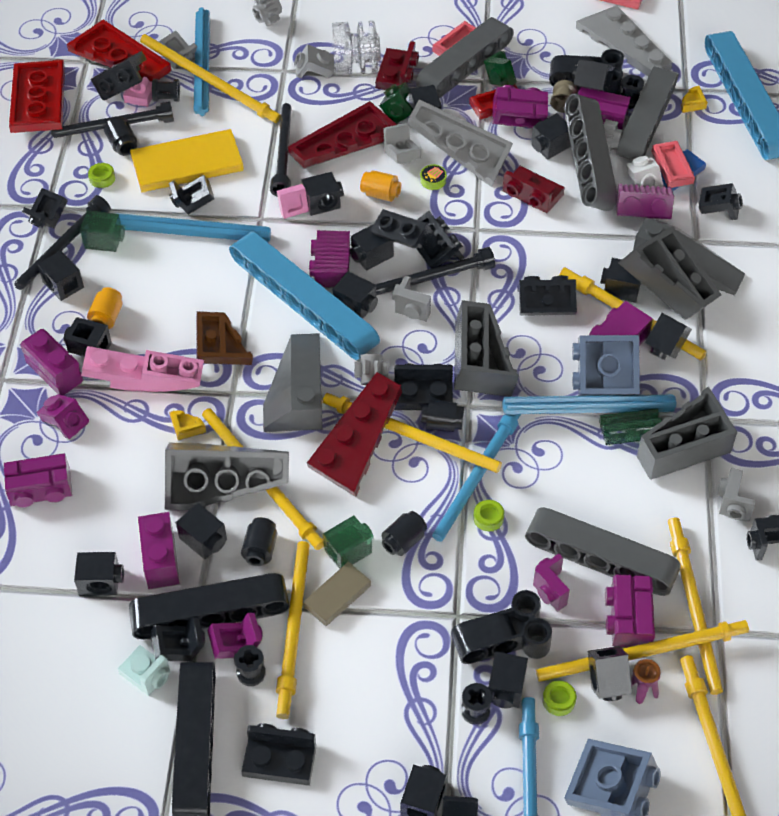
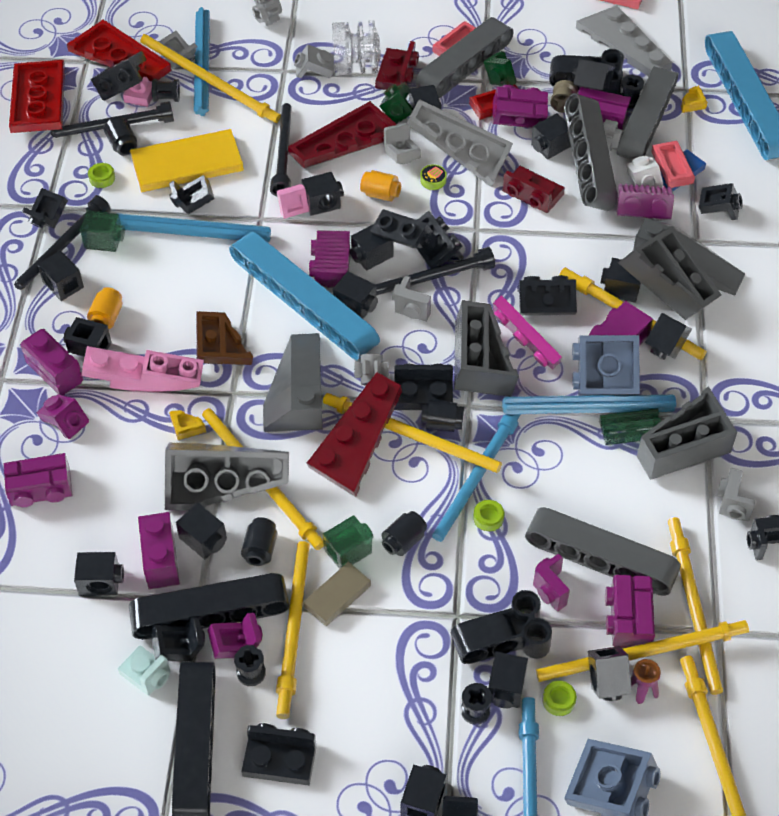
none -> dark pink wing [493,295,562,370]

